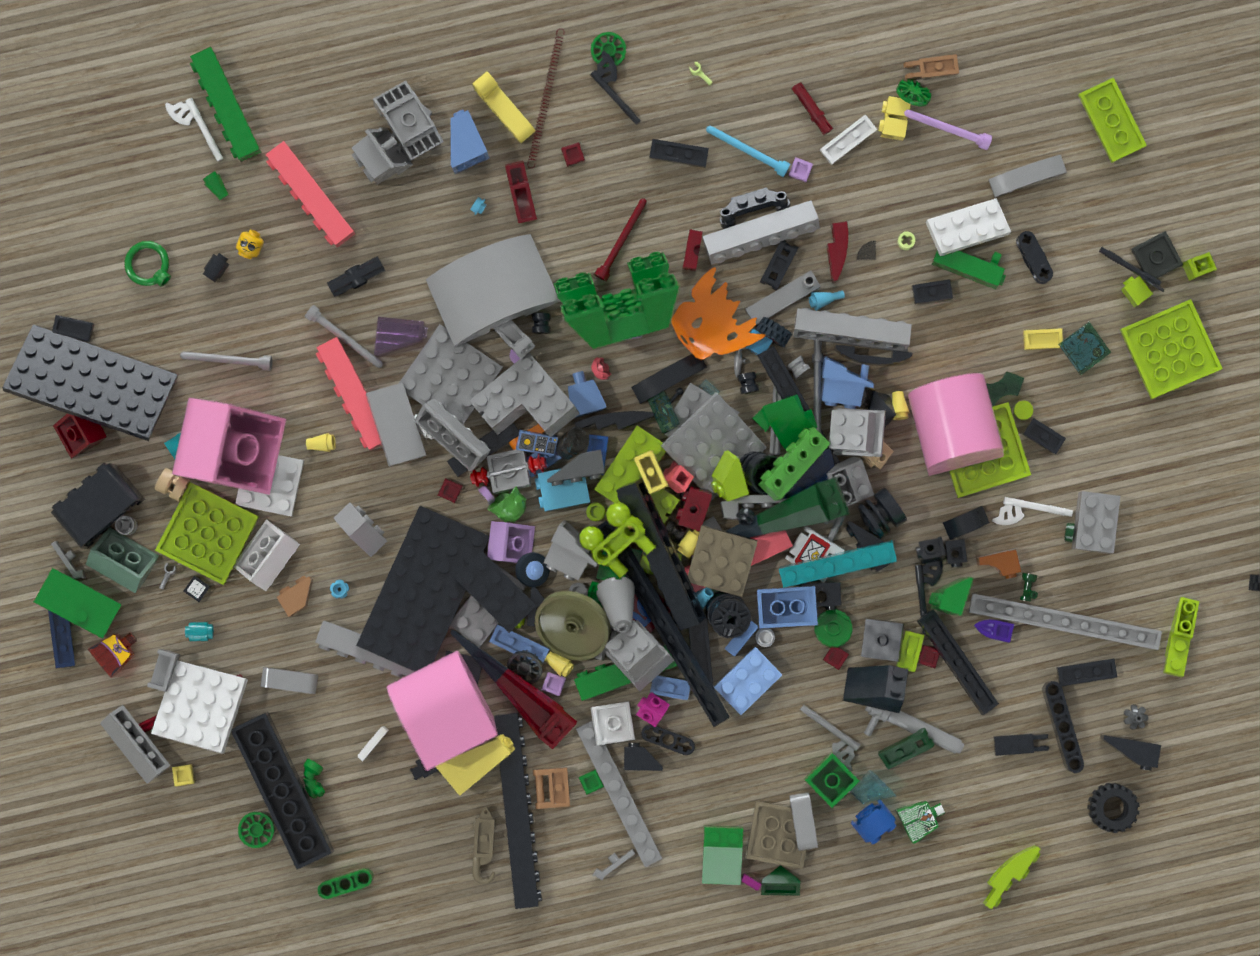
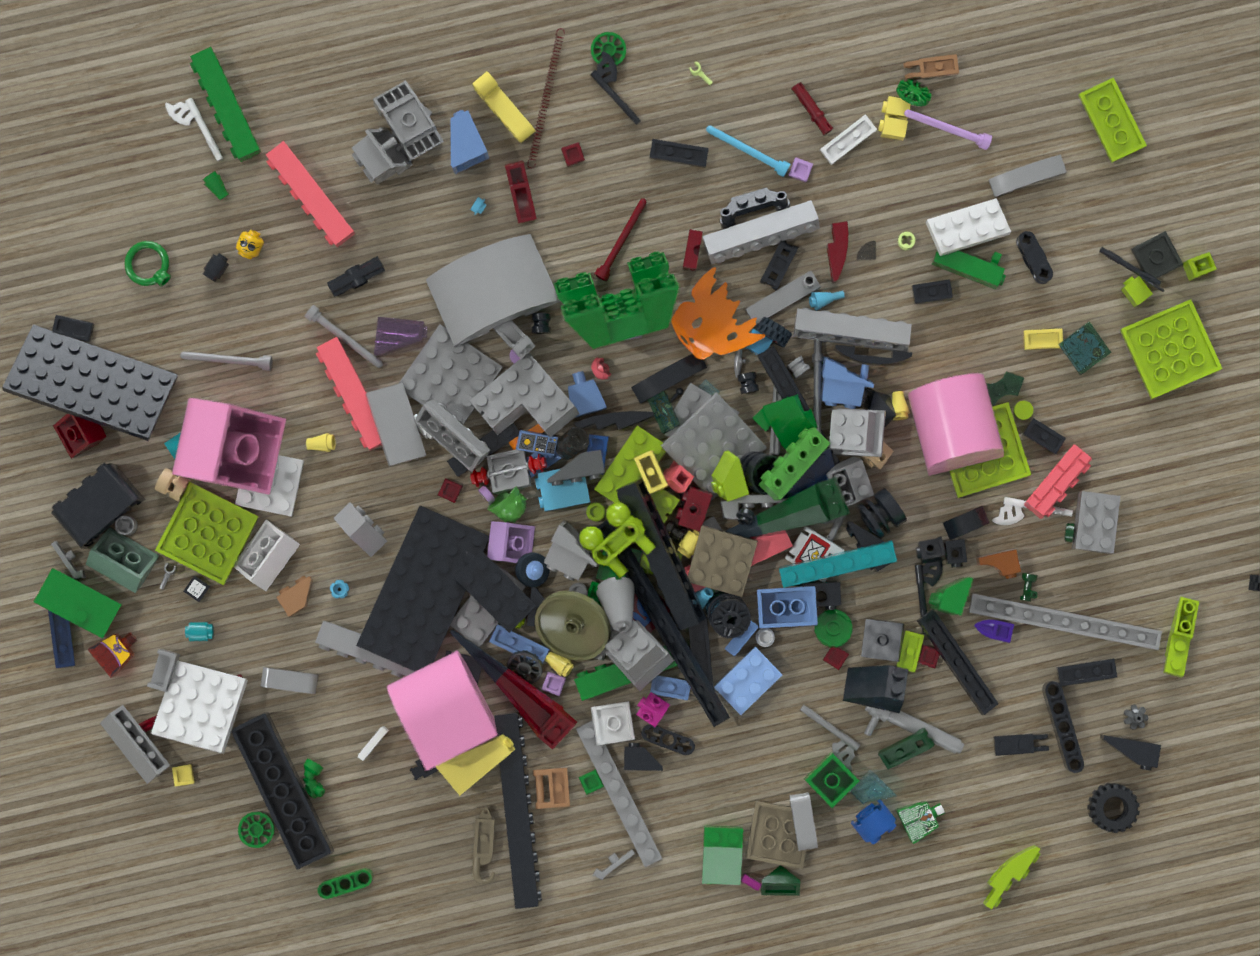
none -> coral brick [1024,445,1092,519]

